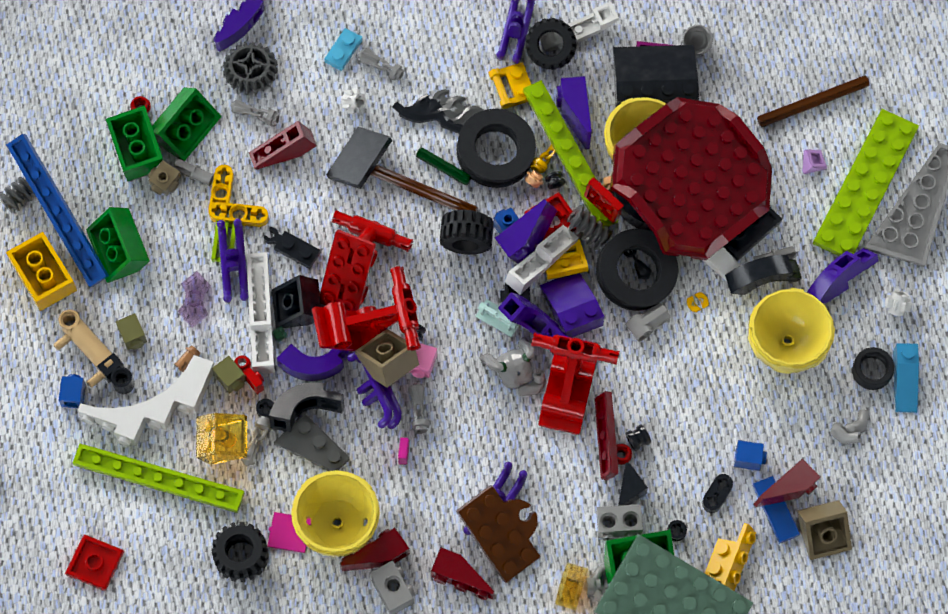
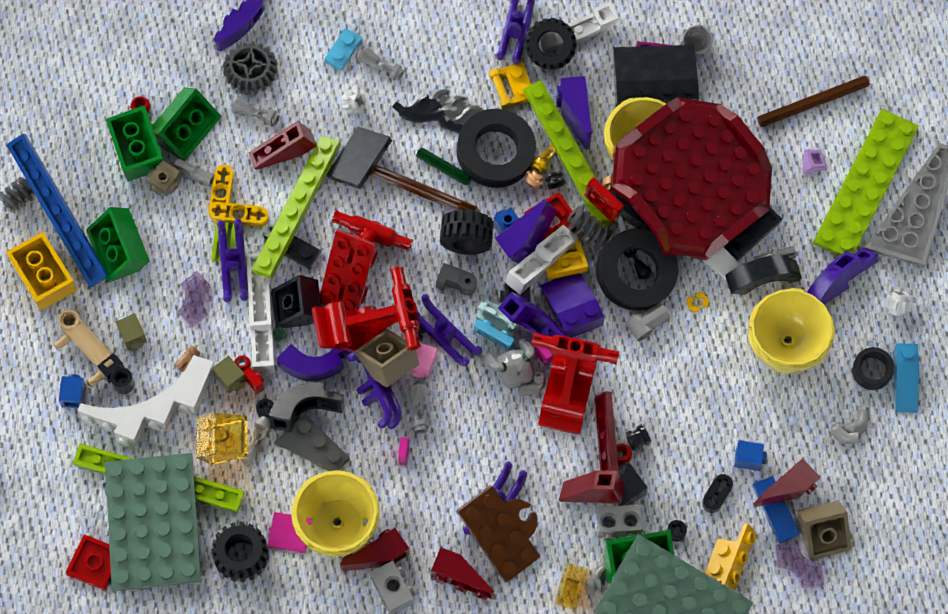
none -> sand green plate [105,453,202,592]
none -> lime plate [252,136,341,279]
none -> dark purple piece [416,294,482,367]
none -> dark grey leg [436,263,477,296]
none -> medium azure plate [473,319,515,351]
none -> dark pink tile [534,346,553,367]
none -> dark red slope [559,470,625,504]
none -> clear purple tile [775,544,824,588]

